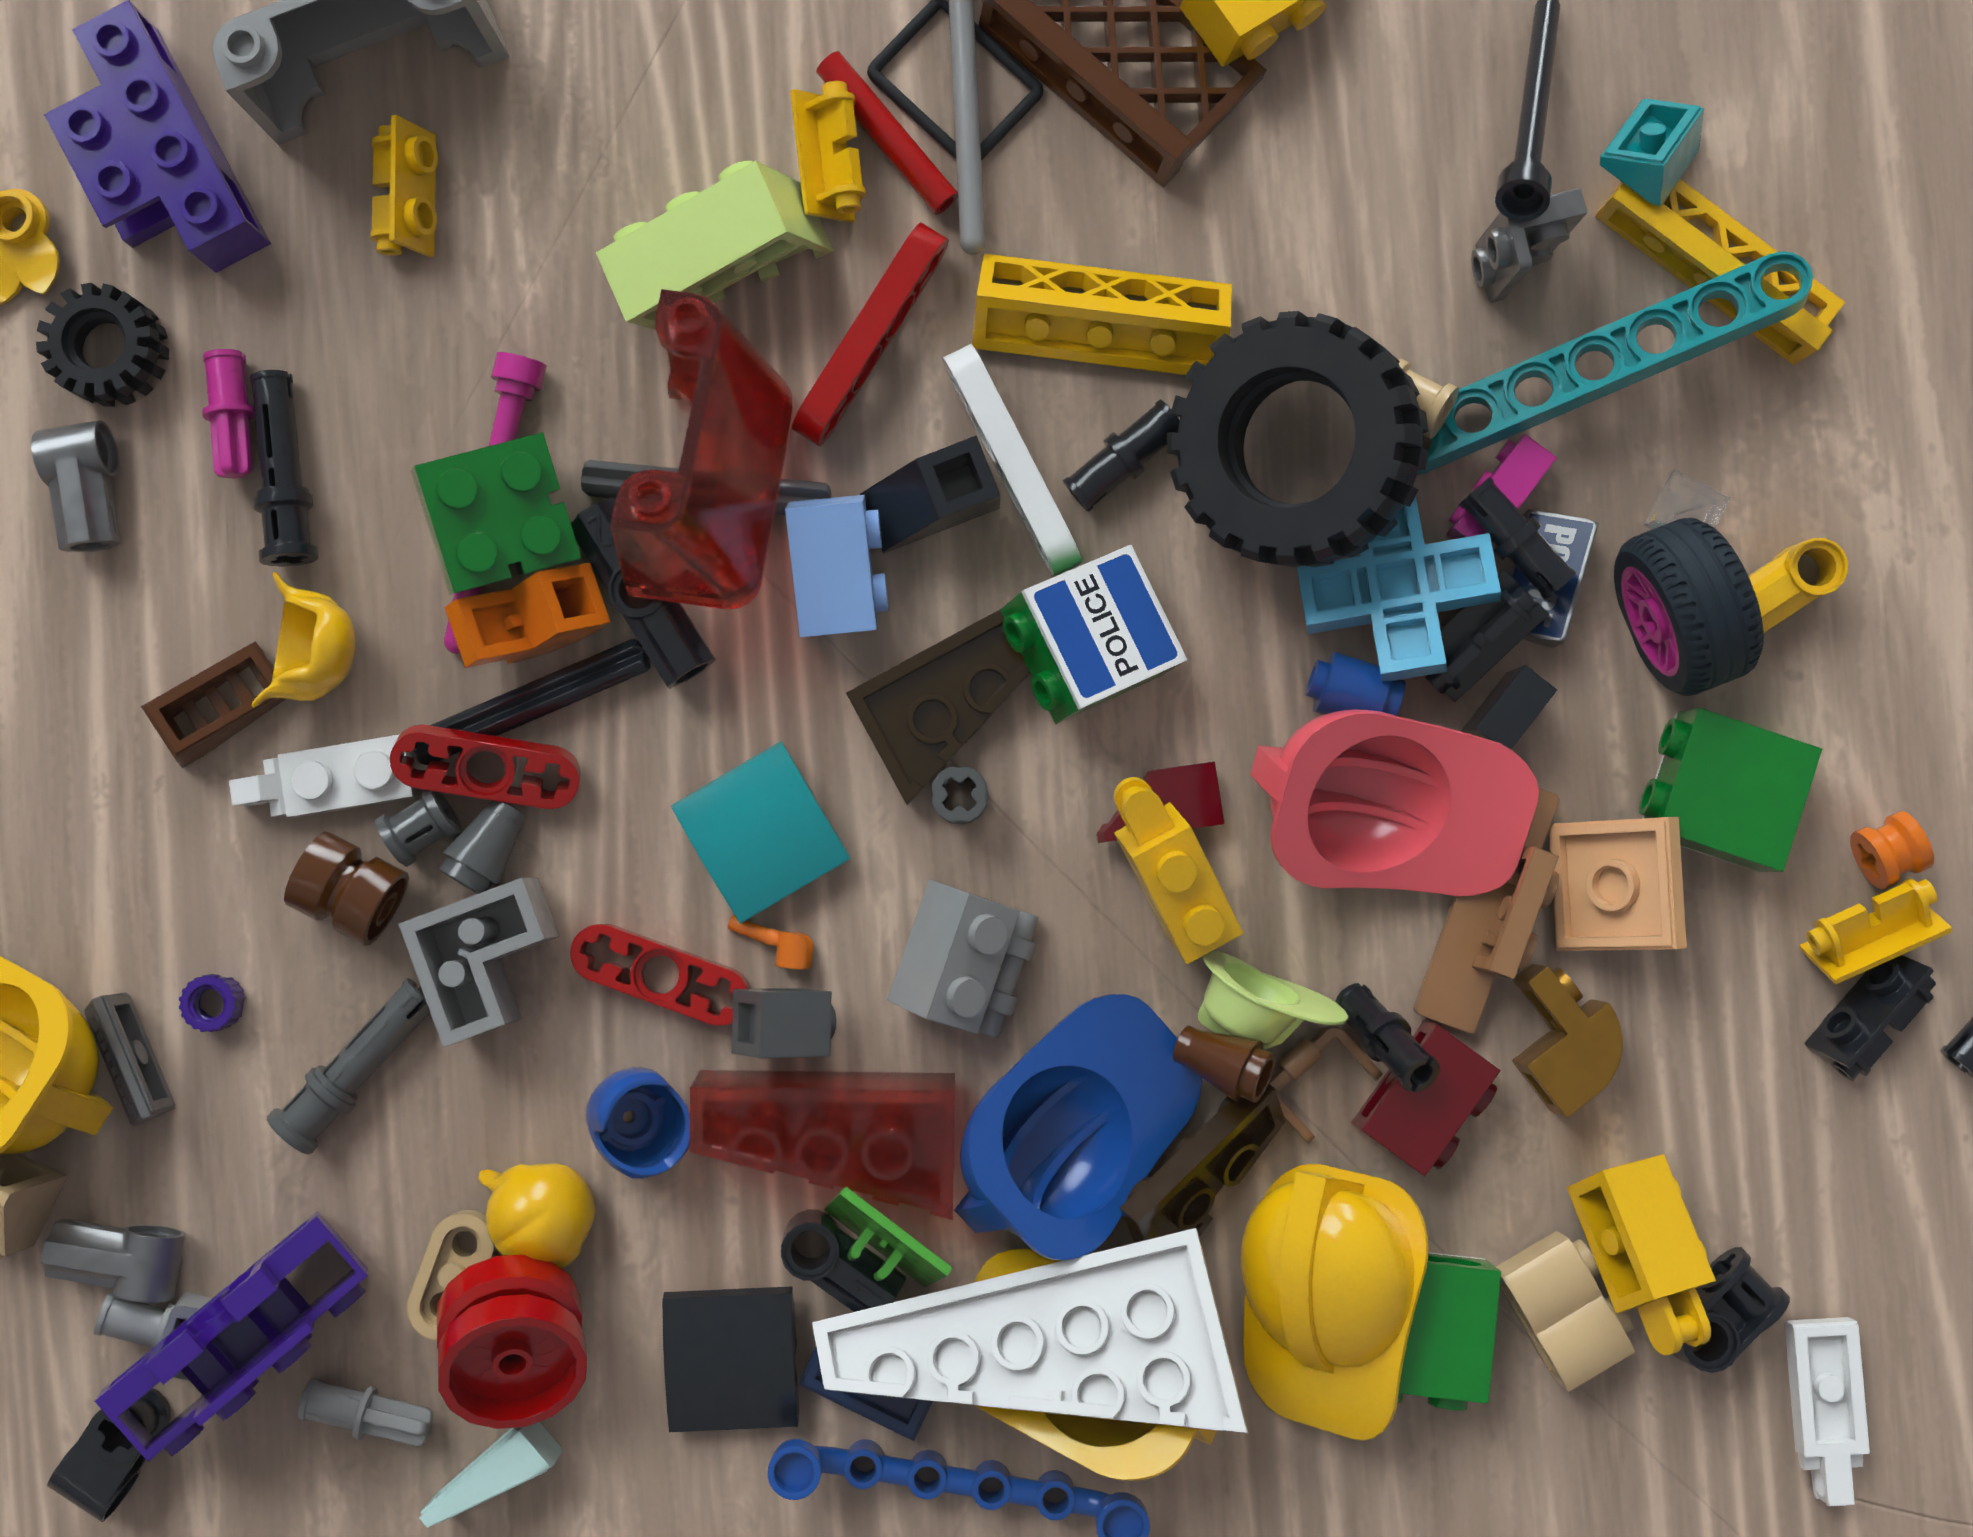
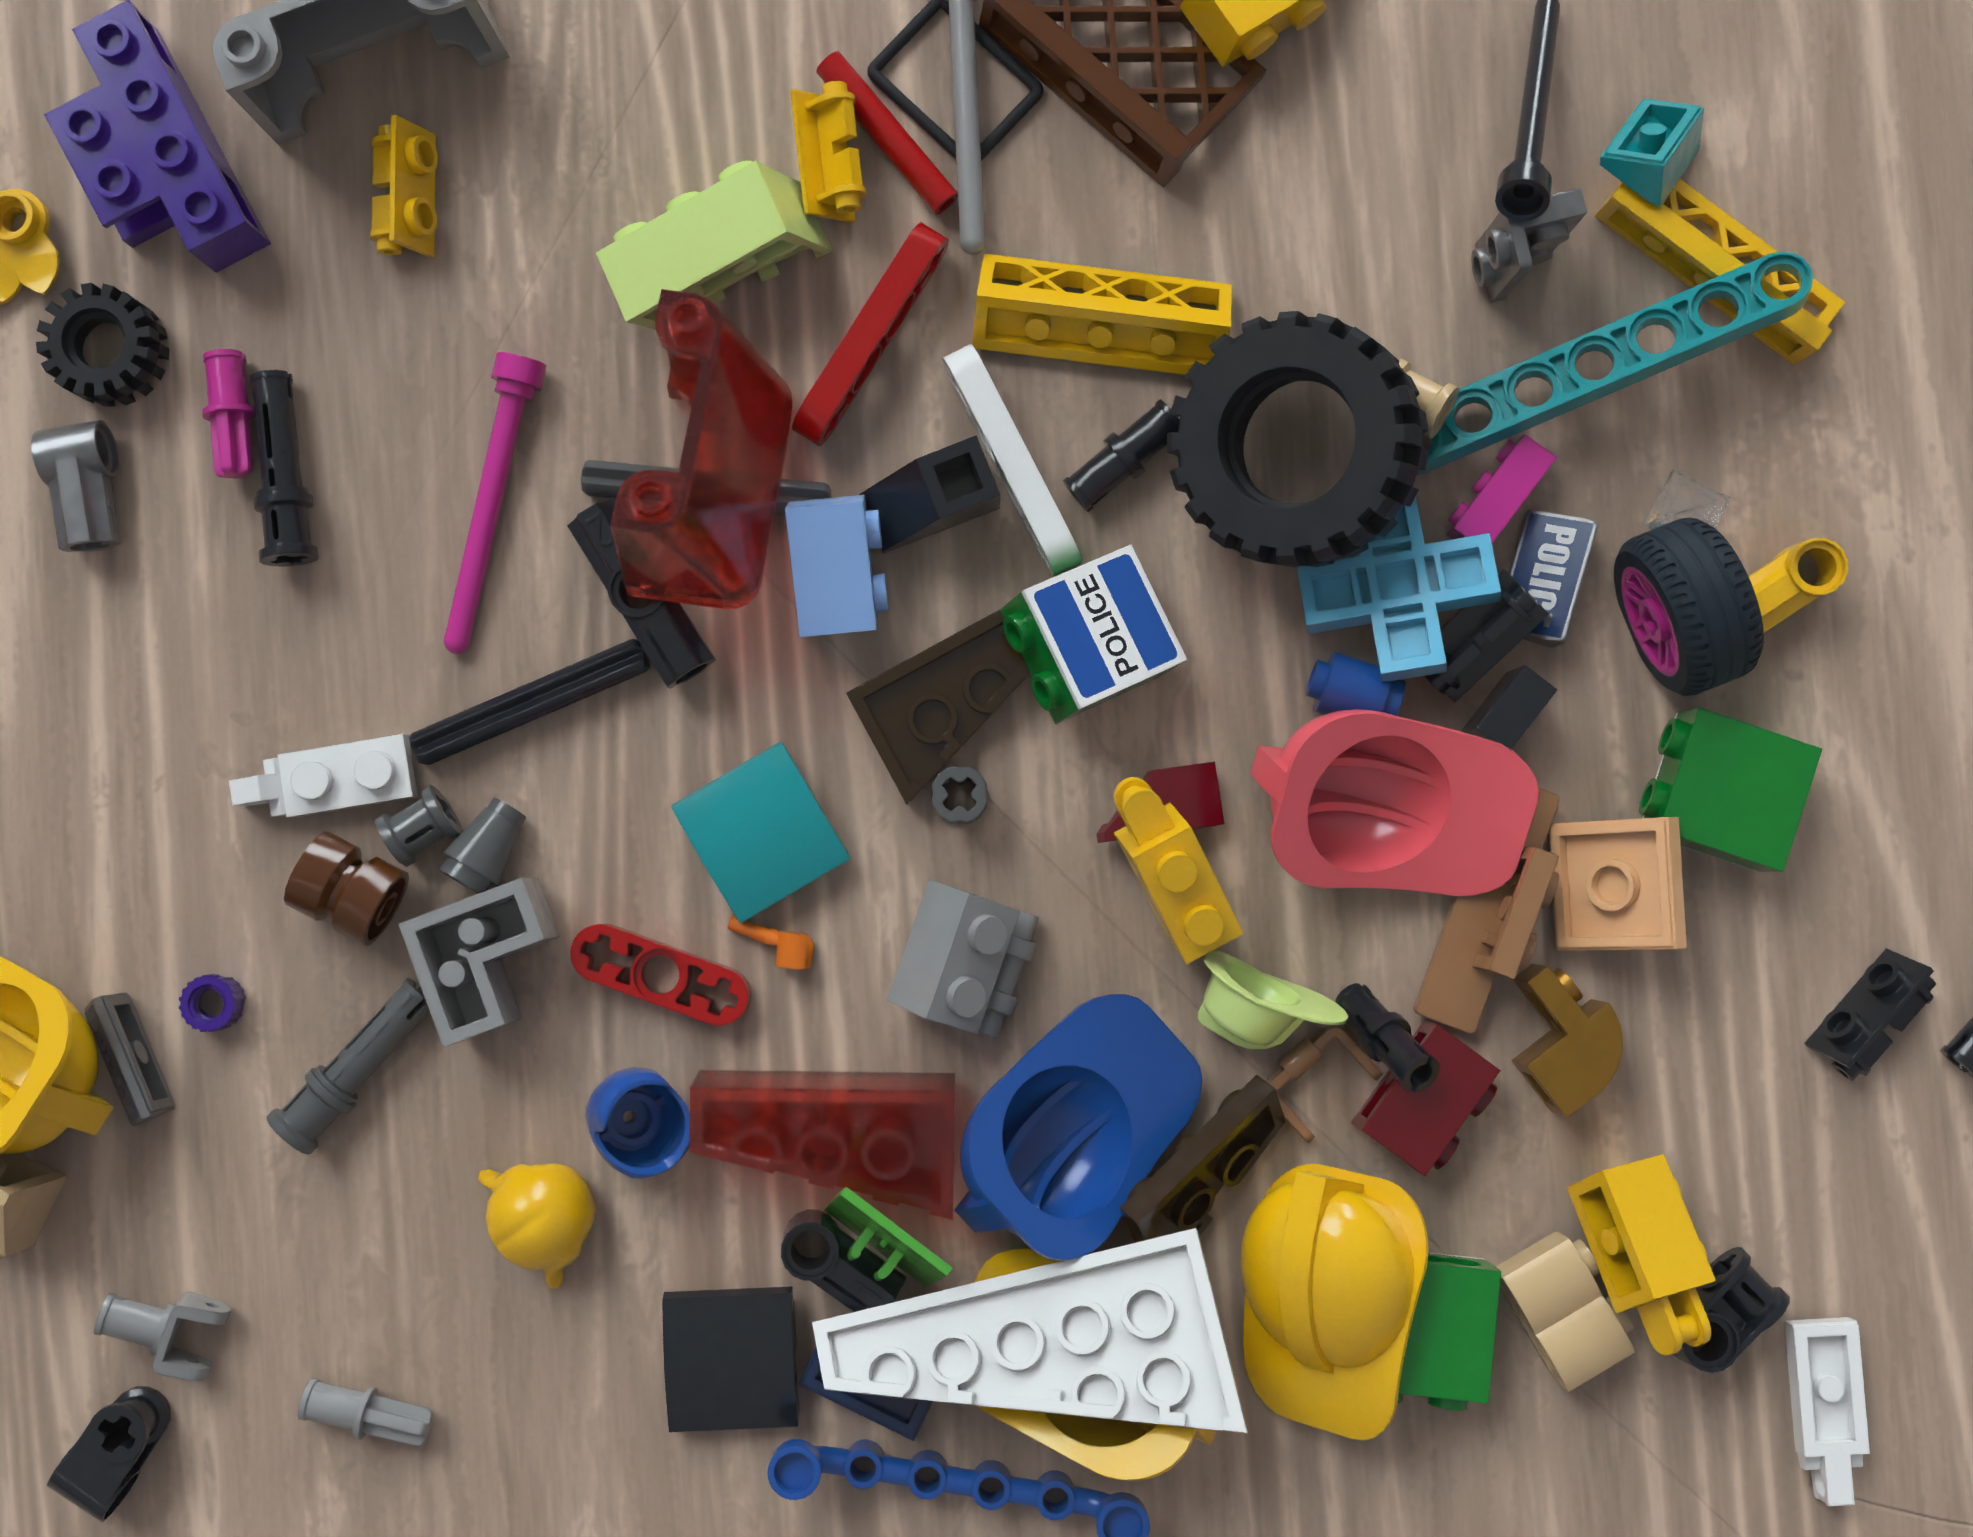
flat silver piece [41,1219,186,1303] -> none
dark purple piece [94,1211,368,1462] -> none
reddish brown slope [141,641,286,768] -> none
yellow hair [251,572,356,708] -> none
red beam [390,724,581,809] -> none
tan plate [407,1210,498,1341] -> none
green piece [411,432,581,595] -> none
light aqua slope [419,1422,563,1528] -> none
red wheel [436,1254,587,1429] -> none
orange brick [444,563,611,668] -> none
dark grey brick [732,988,836,1059] -> none
reddish brown cone [1173,1025,1276,1103] -> none
black pin [1458,476,1577,600] -> none
yellow hinge [1799,878,1953,985] -> none
orange wheel [1850,811,1934,890] -> none

